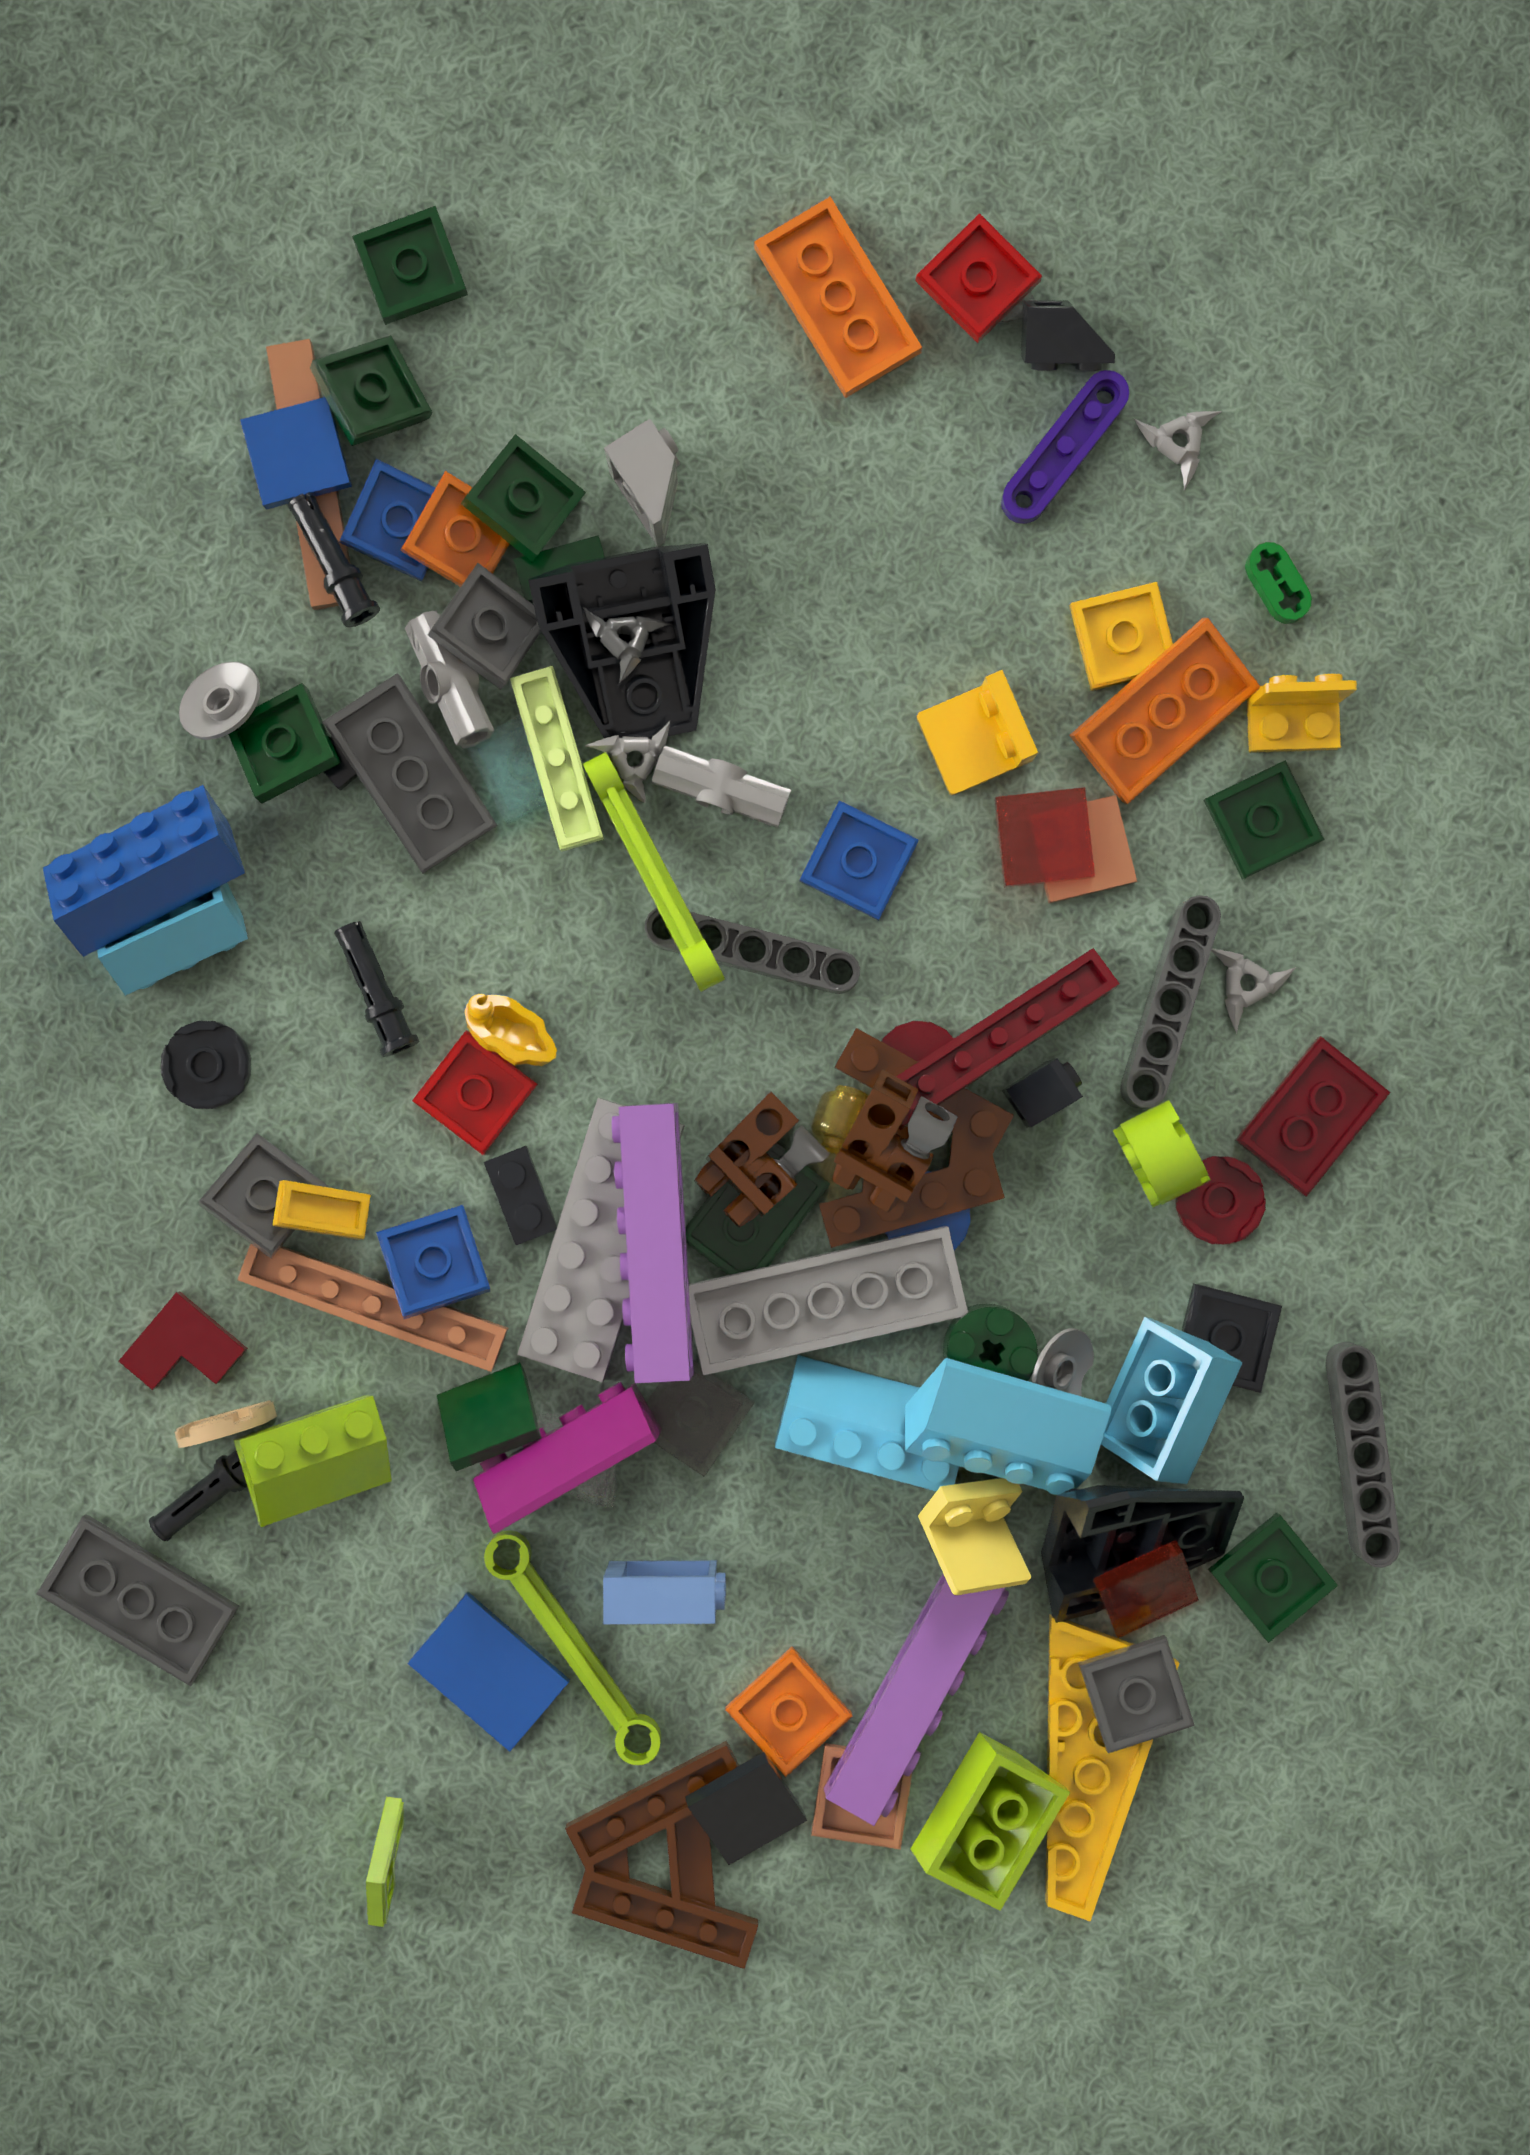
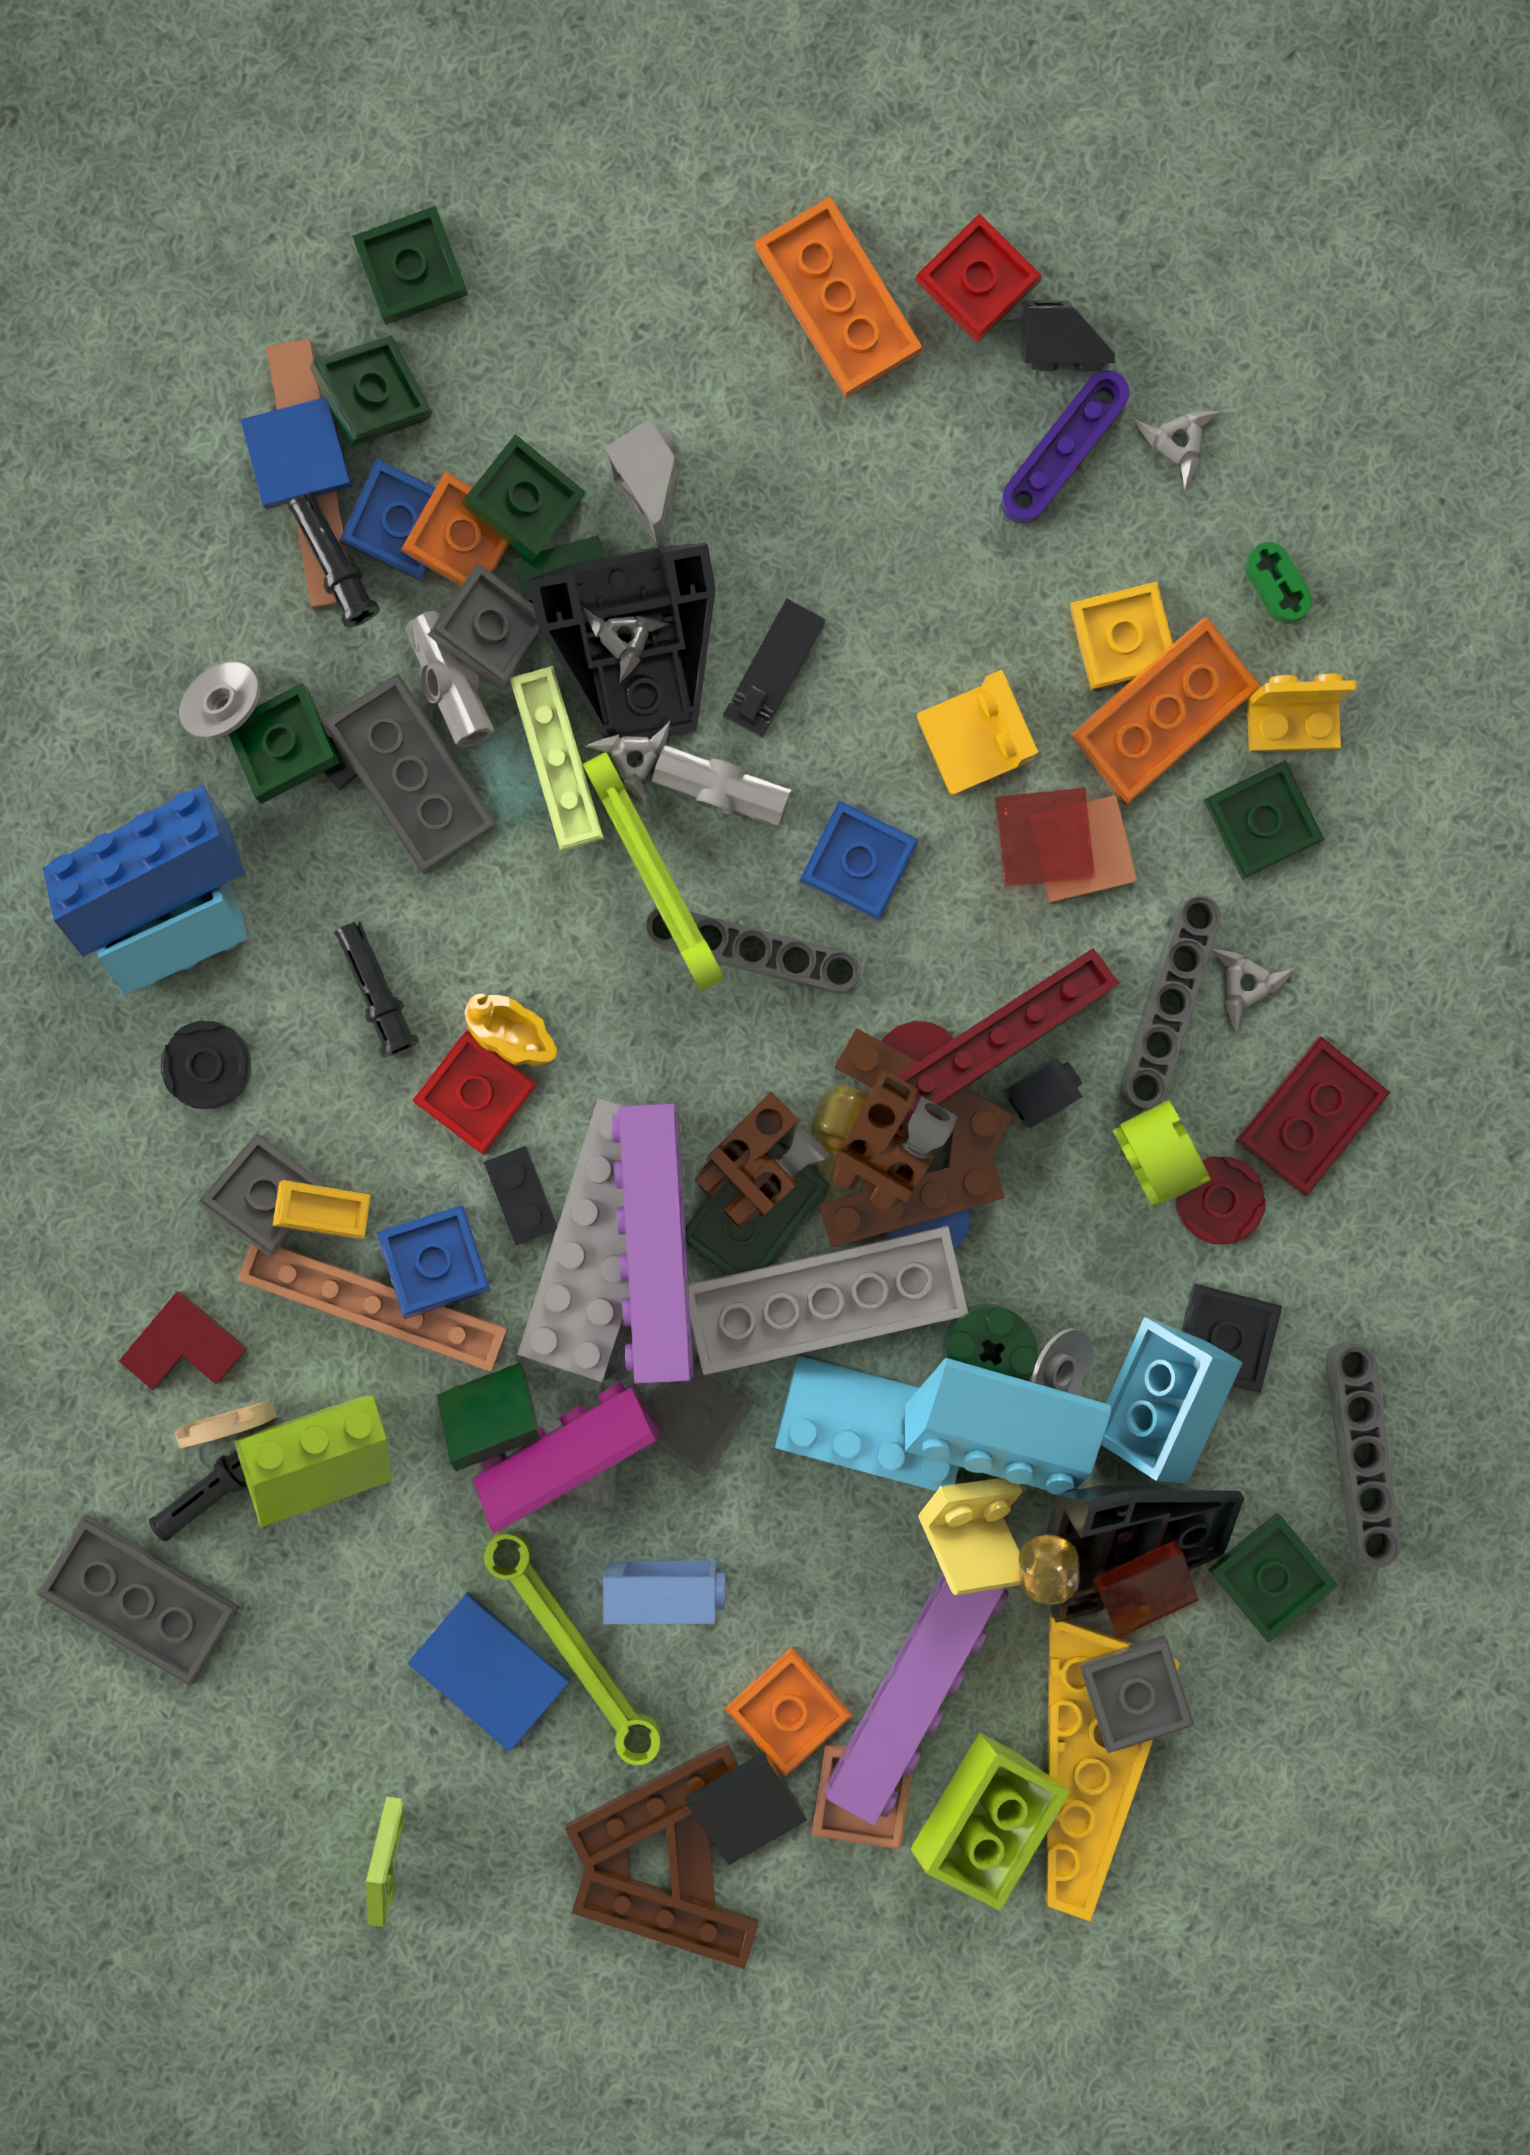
none -> black hinge [723,598,826,738]
none -> clear yellow head [1018,1535,1080,1605]

